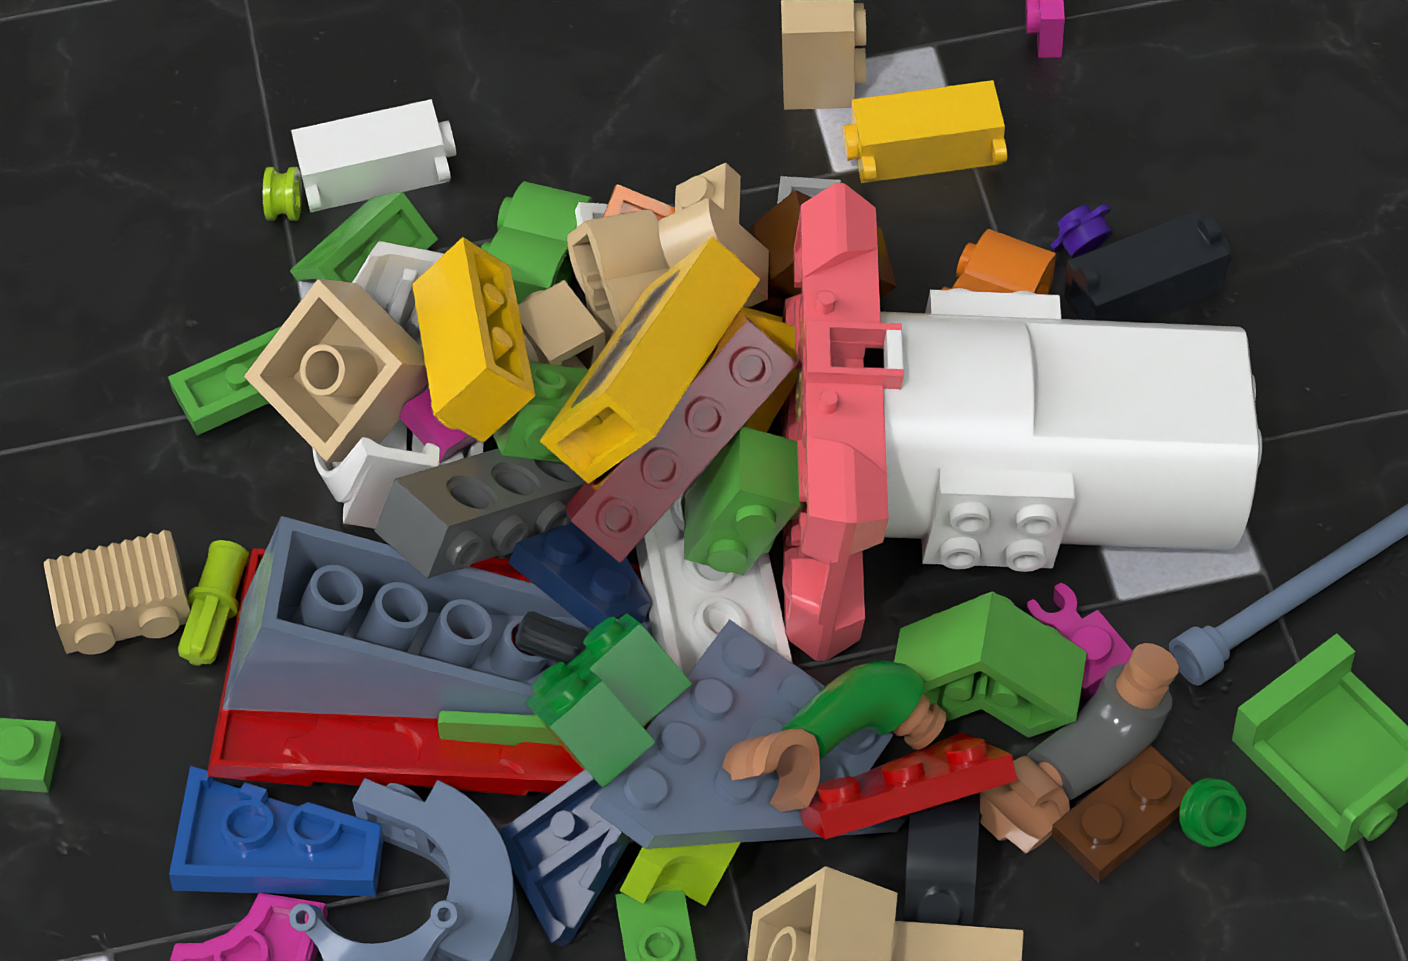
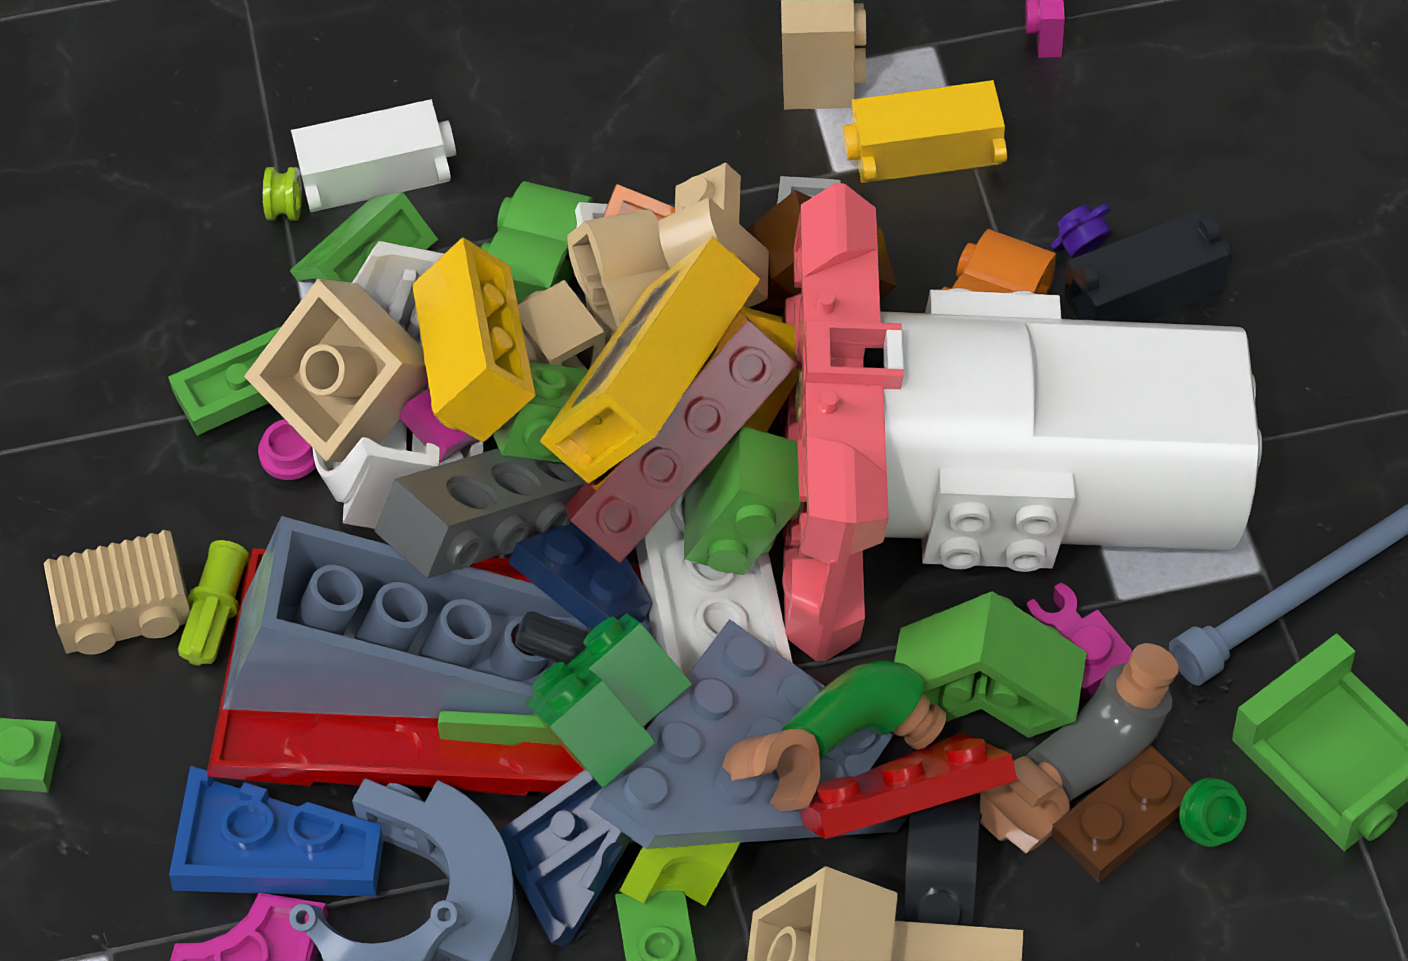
none -> dark pink plate [258,419,316,480]

